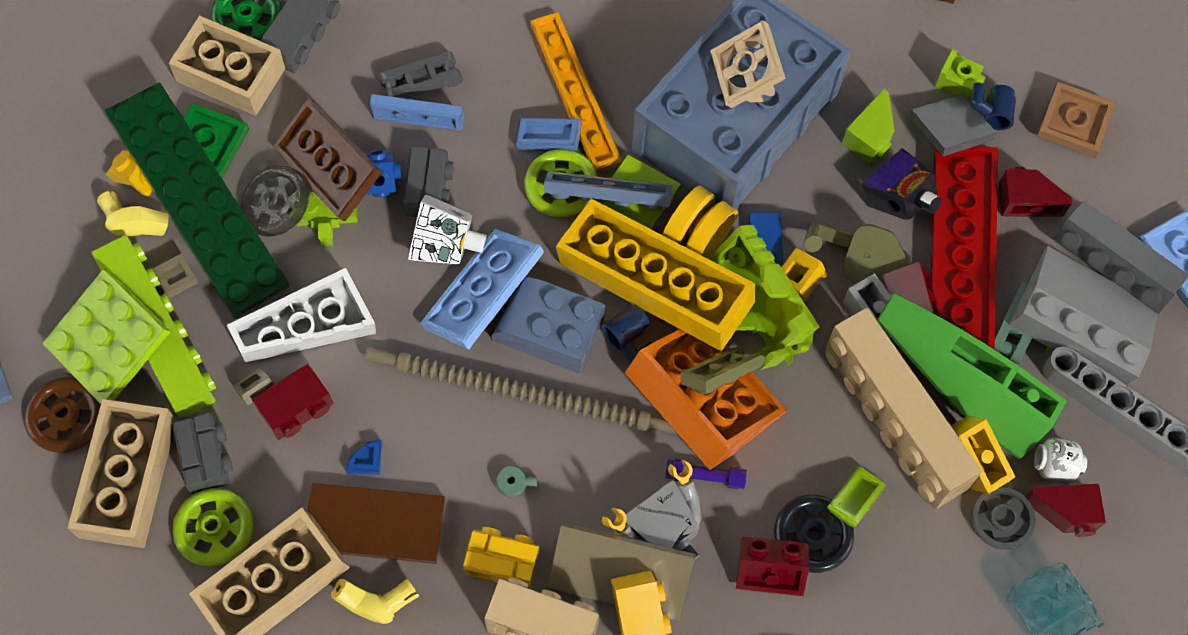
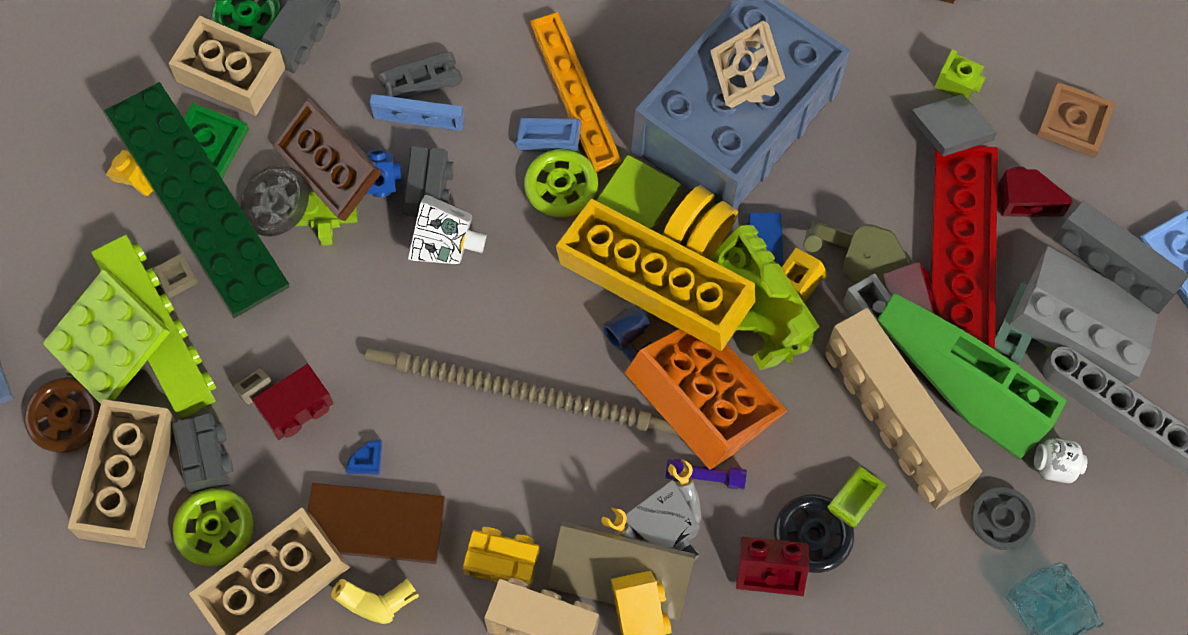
light yellow arm [97,191,168,237] -> none
white wedge [227,268,376,363] -> none
light blue tile [420,228,544,350] -> none
sand blue brick [491,277,605,374] -> none
sand green piece [496,466,537,497] -> none
sand blue plate [544,171,672,210] -> none
olive hinge [681,346,765,394] -> none
lime slope [842,89,895,165] -> none
black torso [861,148,942,220] -> none
yellow brick [951,416,1015,494] -> none
dark blue piece [970,82,1016,130] -> none
dark red slope [1025,483,1106,537] -> none

